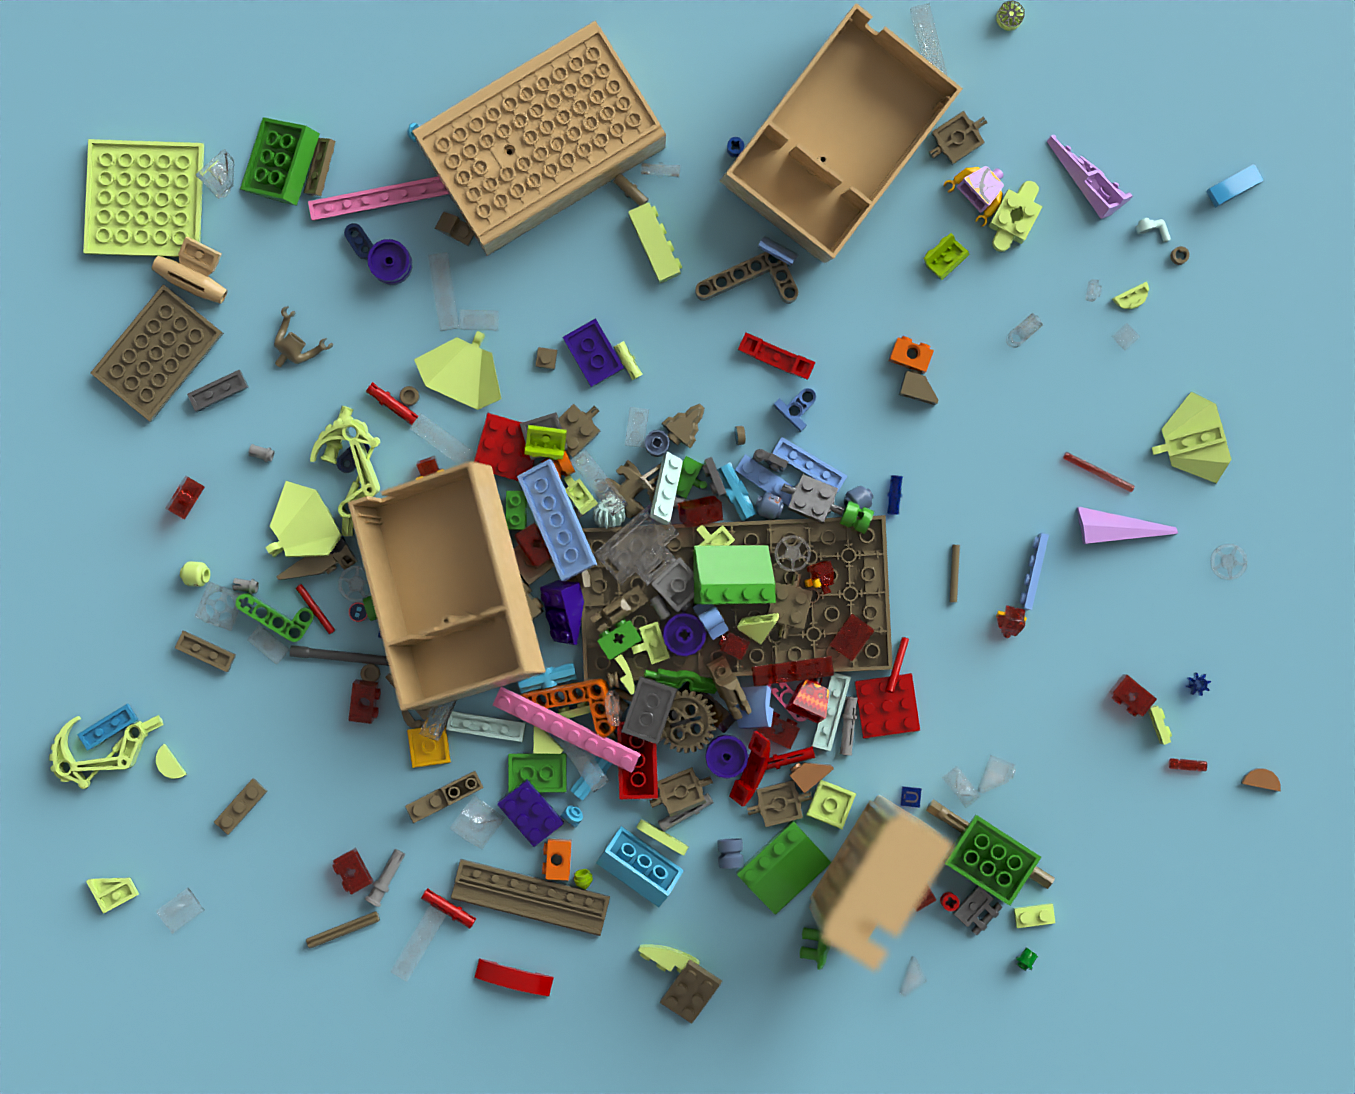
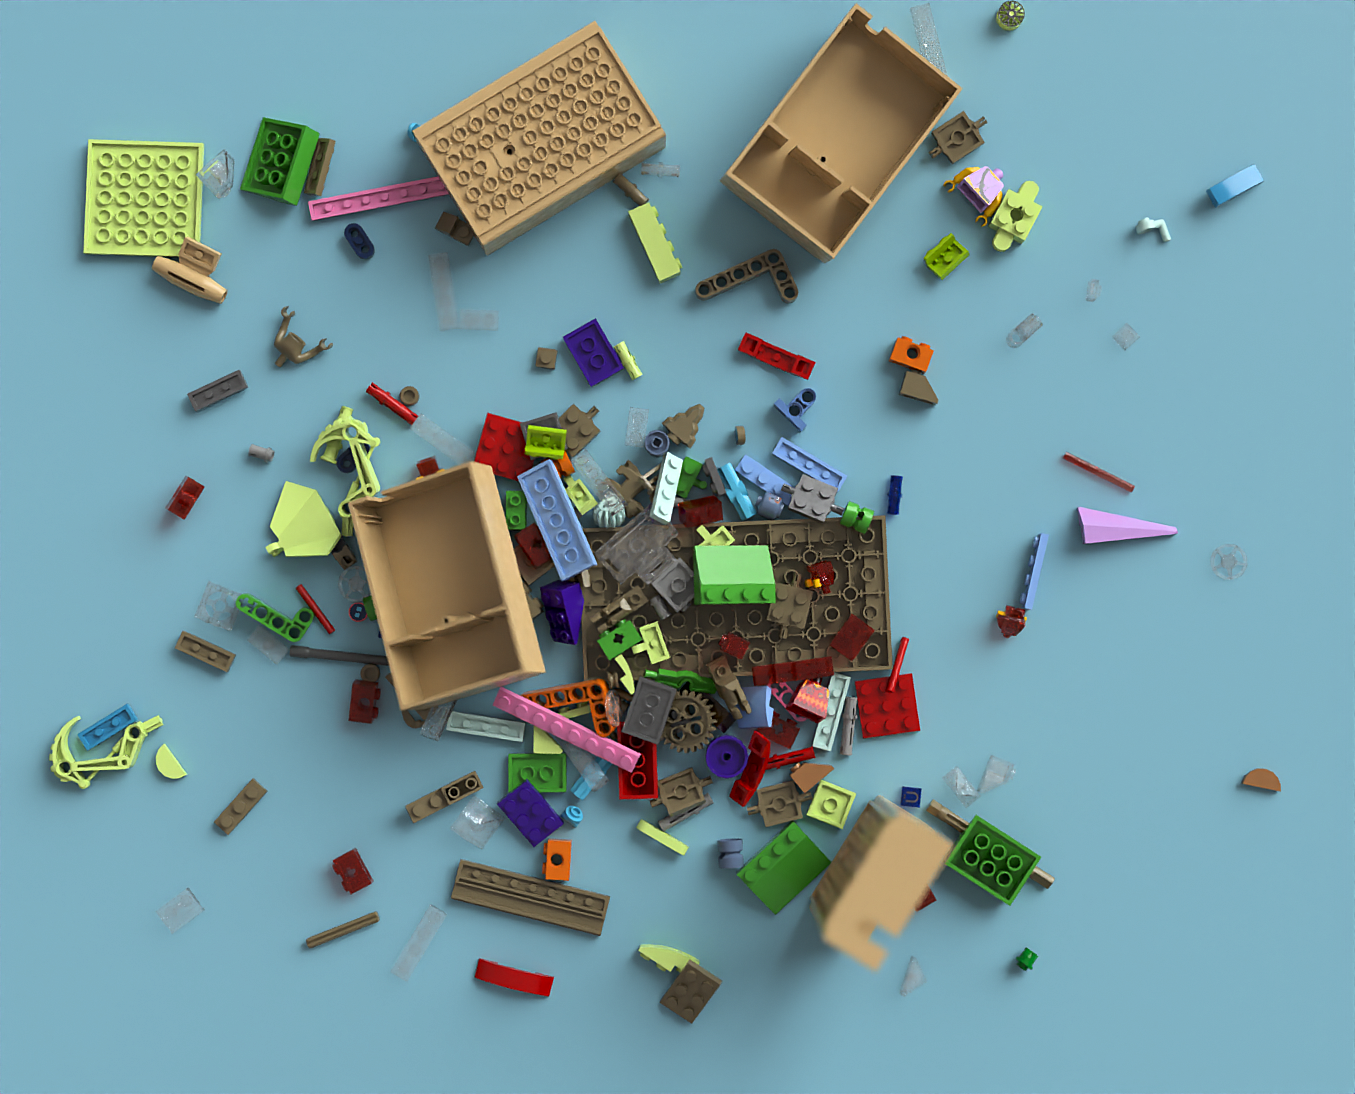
yellowish green wing [86,877,139,914] -> none
dark tan plate [91,284,224,422] -> none
yellowish green head [180,561,210,587] -> none
light grey pin [232,578,259,594] -> none
dark tan slope [276,552,339,580] -> none
light grey pin [365,849,406,907] -> none
dark purple wheel [368,239,413,285] -> none
yellow tile [407,724,451,768] -> none
yellowish green panel [414,331,502,410] -> none
red pin [421,888,477,929] -> none
medium azure piece [518,663,577,693] -> none
lime plate [573,869,593,890] -> none
medium azure slope [596,826,684,907] -> none
dark purple wheel [663,613,706,656] -> none
light blue tile [693,604,729,640] -> none
blue bush [727,137,744,157] -> none
yellowish green slope [737,613,779,644] -> none
flat silver plate [753,449,789,472] -> none
light blue slope [758,236,798,266] -> none
clear wheel [774,535,811,572] -> none
bright green connector [800,927,831,970] -> none
sand blue head [844,486,873,509] -> none
red bush [940,892,960,911] -> none
dark tan piece [949,545,960,602] -> none
flat silver plate [953,886,1003,935] -> none
yellowish green plate [1014,903,1055,928] -> none
lavender wedge [1047,135,1133,219] -> none
clear red brick [1109,674,1157,717] -> none
yellowish green tile [1112,282,1149,309] -> none
yellowish green plate [1147,705,1172,745] -> none
yellowish green panel [1152,392,1231,483] -> none
clear red axle [1169,758,1208,772] -> none
dark tan bush [1170,246,1189,265] -> none
clear blue gear [1185,672,1211,696] -> none

